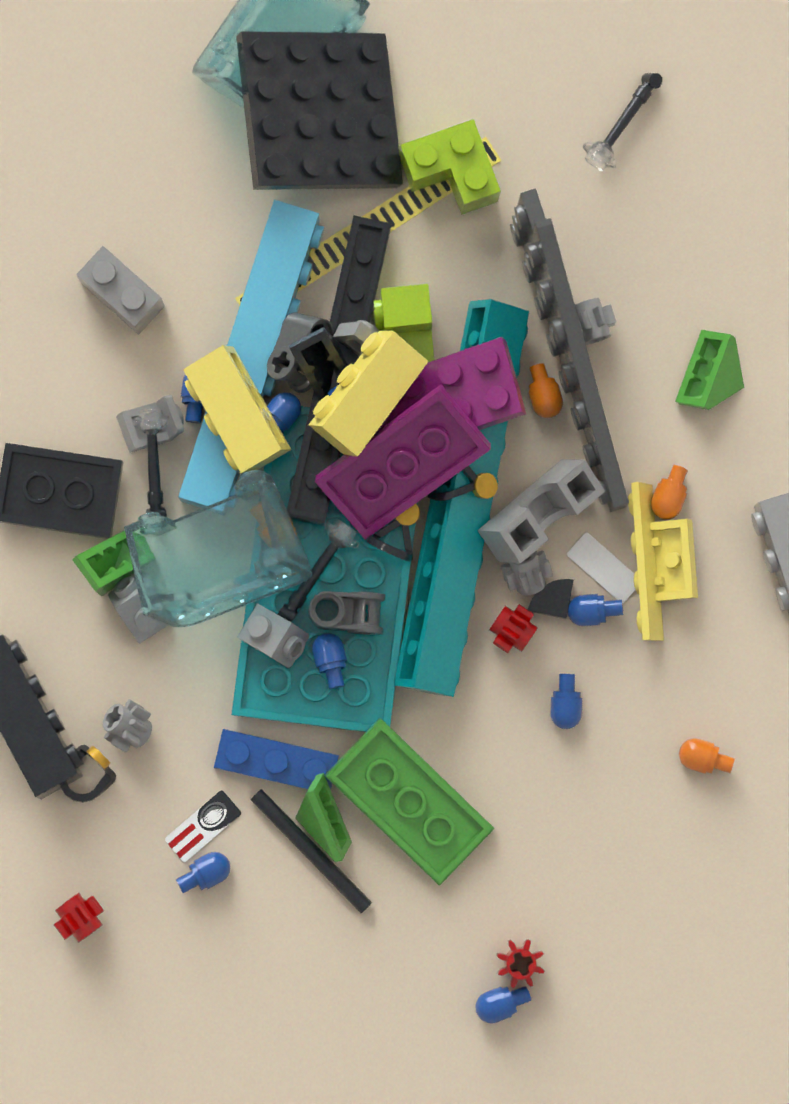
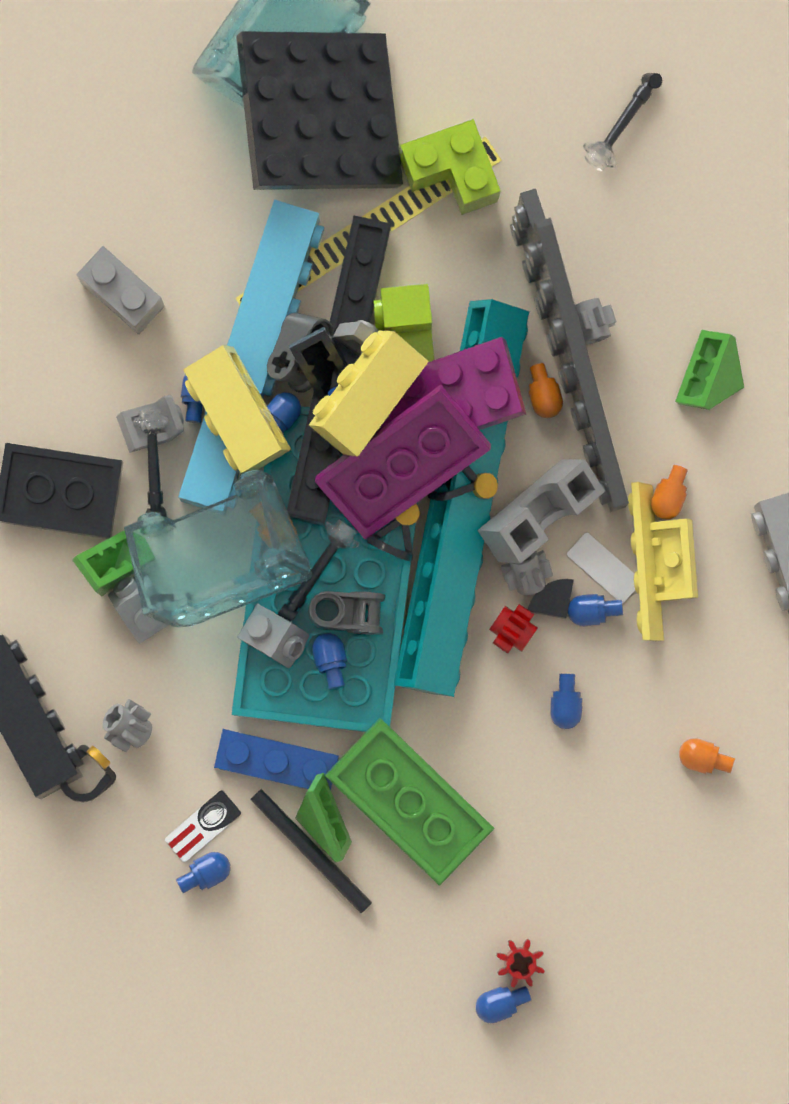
red gear [53,893,104,943] -> none

